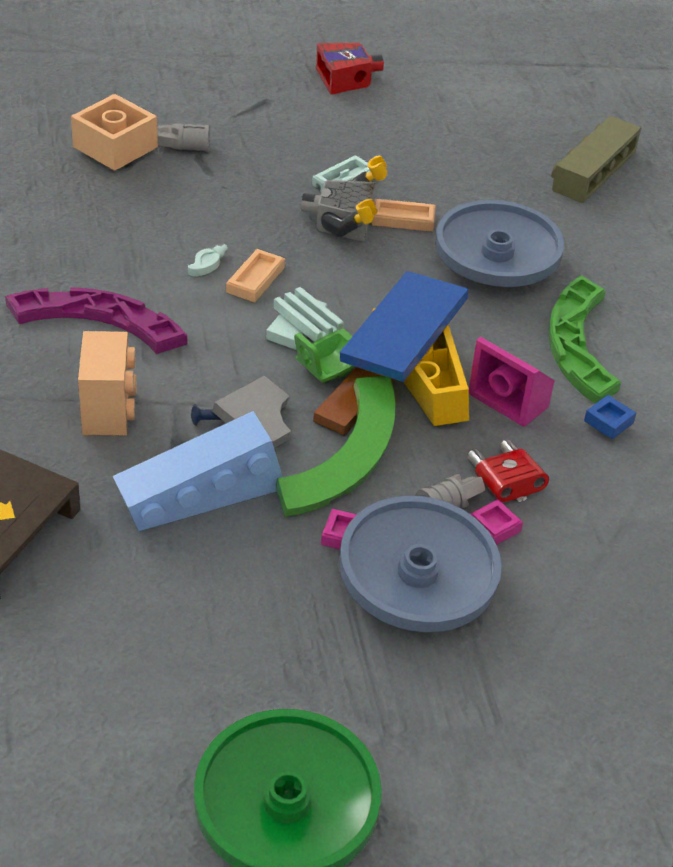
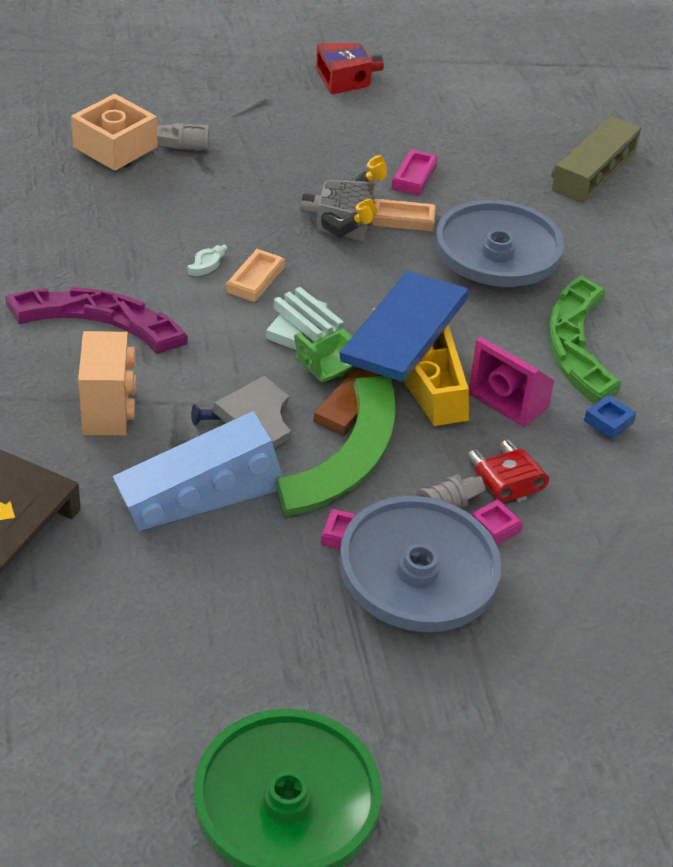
light aqua tile [312,155,370,192] -> none
none -> dark pink tile [391,149,438,196]

